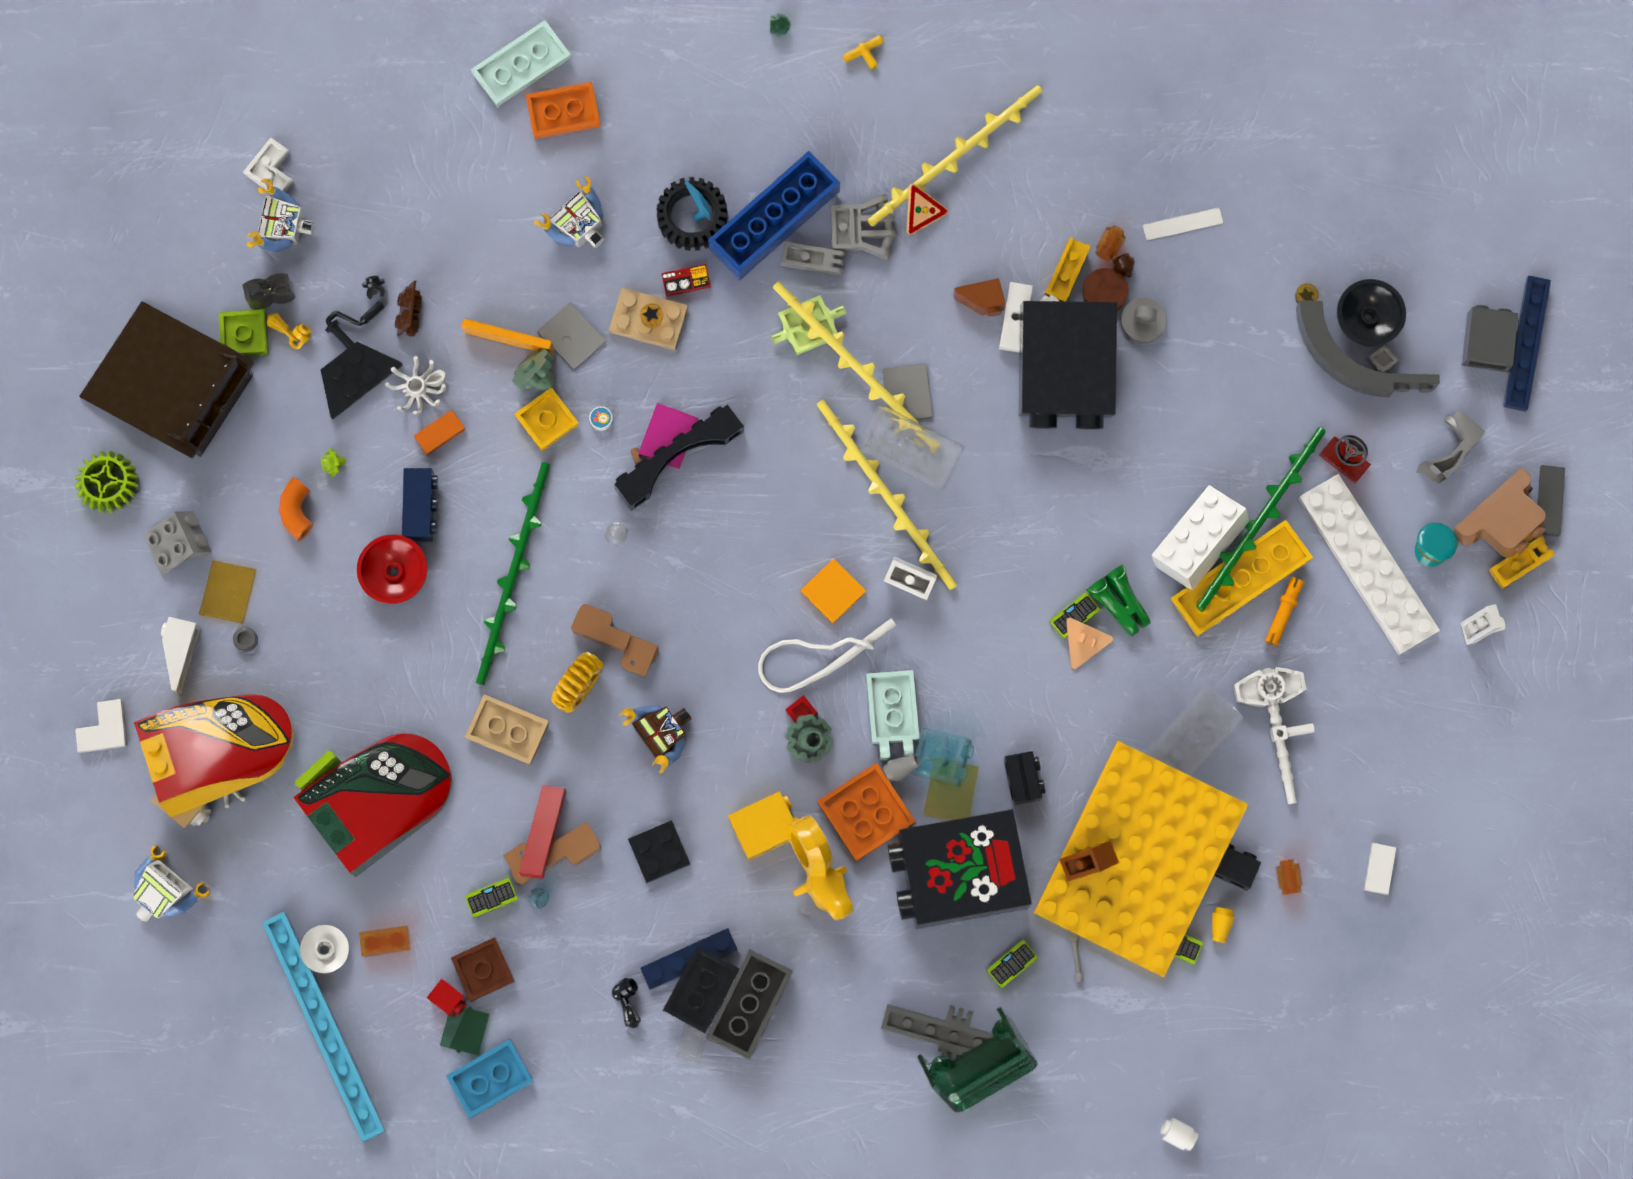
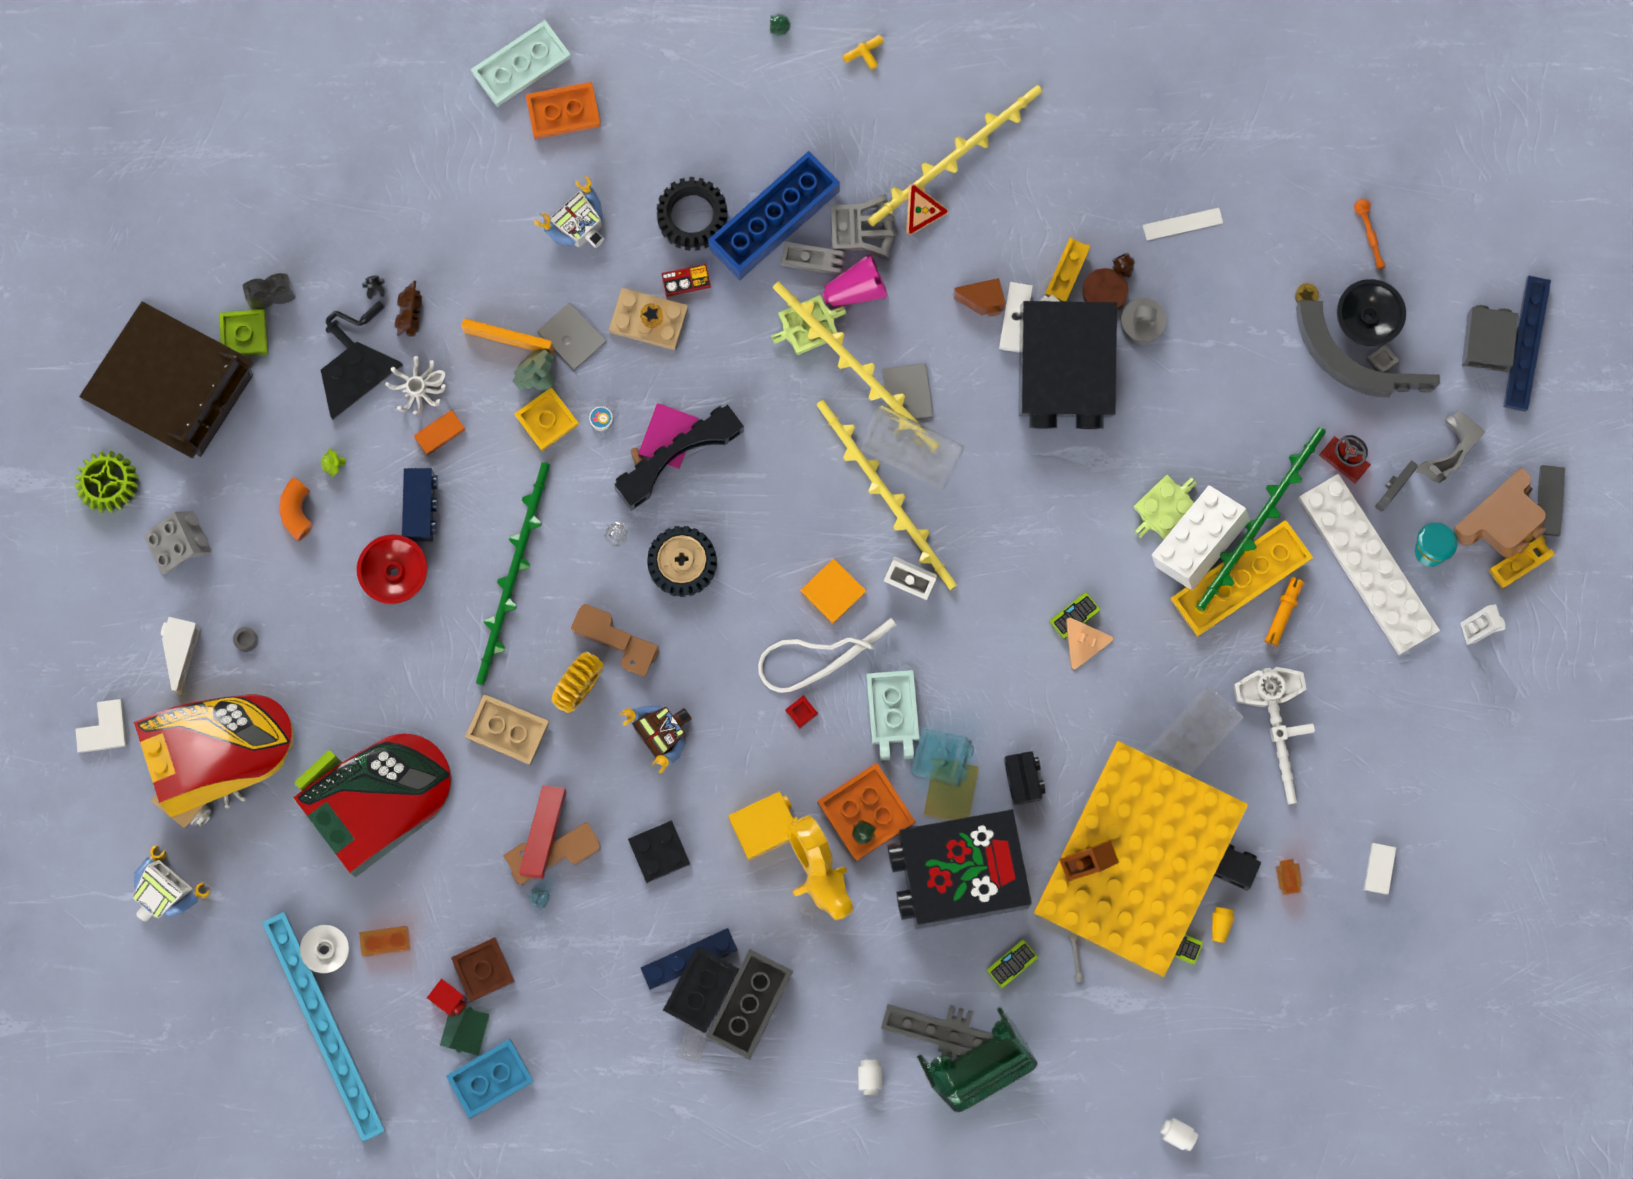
clear yellow piece [199,560,256,624] -> none
white tile [243,138,294,192] -> none
torso [246,179,315,252] -> none
yellow piece [267,313,312,350] -> none
tile [464,877,518,918] -> none
black piece [612,978,641,1028] -> none
dark azure bar [685,181,710,222] -> none
sand green plant [785,714,833,763] -> none
light grey cone [884,754,921,782] -> none
green piece [1086,564,1151,636] -> none
clear orange brick [1095,226,1126,261] -> none
none -> wheel [647,526,717,597]
none -> dark pink cone [822,255,888,307]
none -> clear green plate [852,819,876,844]
none -> white brick [858,1060,883,1095]
none -> yellowish green plate [1133,475,1197,539]
none -> orange piece [1354,199,1386,270]
none -> dark grey plate [1375,460,1418,511]

